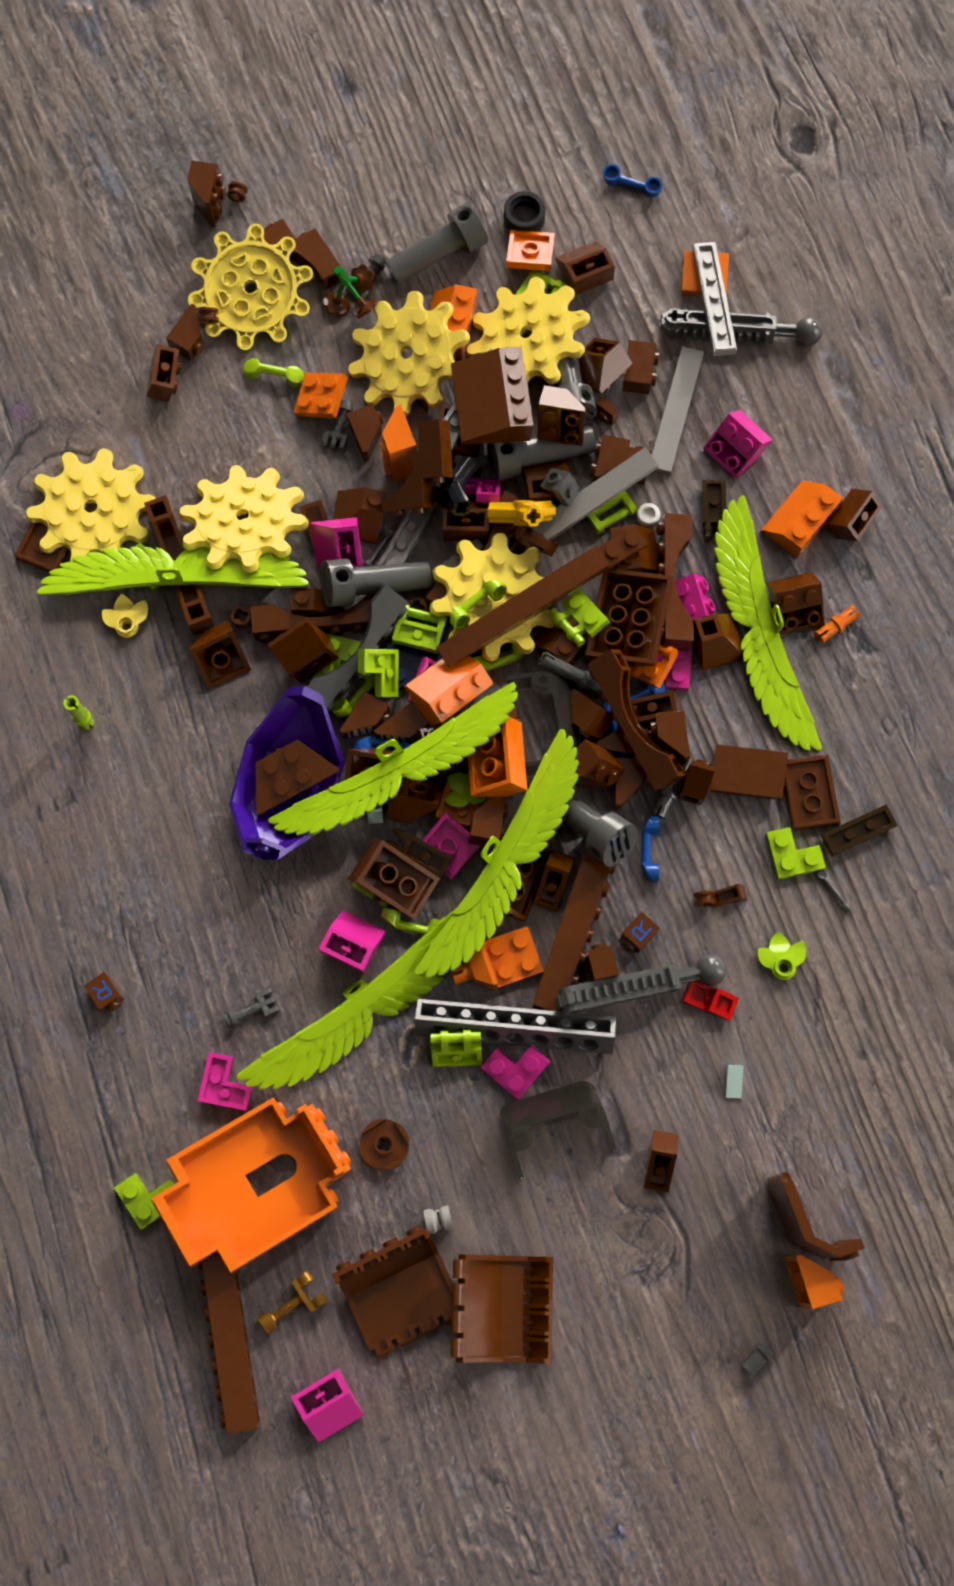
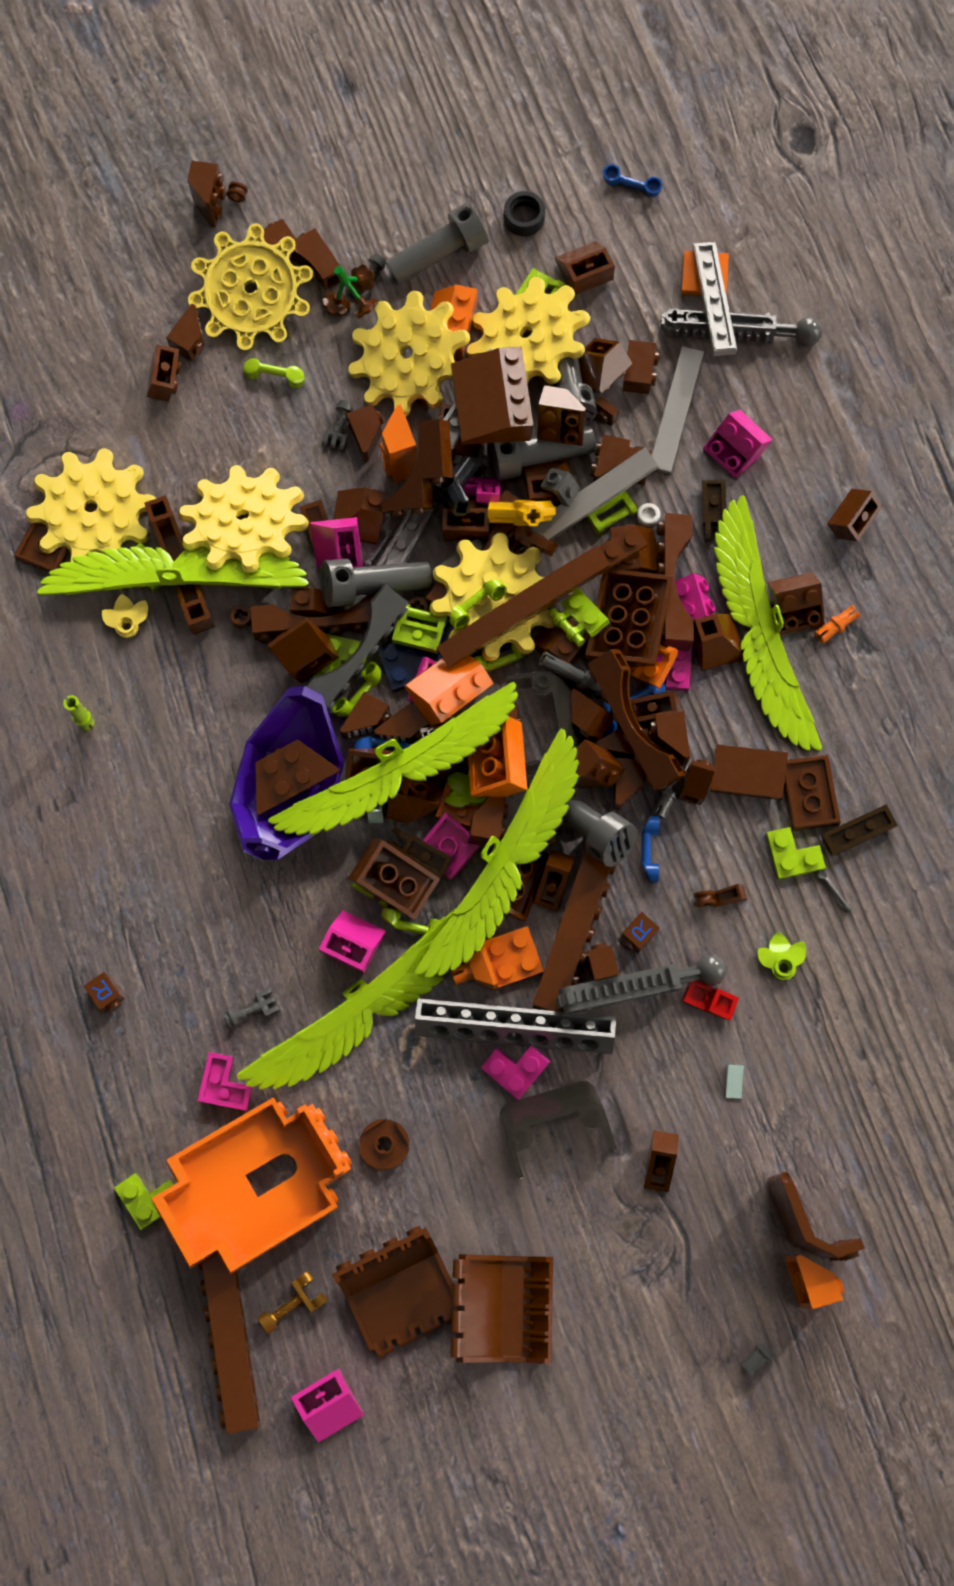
reddish brown slope [189,620,251,689] -> none
reddish brown bush [198,307,219,324] -> none
orange plate [293,372,348,418] -> none
lime plate [358,649,399,697] -> none
light grey wheel [423,1205,453,1235] -> none
lime plate [431,1030,482,1067] -> none
orange plate [506,230,555,271] -> none
orange slope [760,480,843,558] -> none

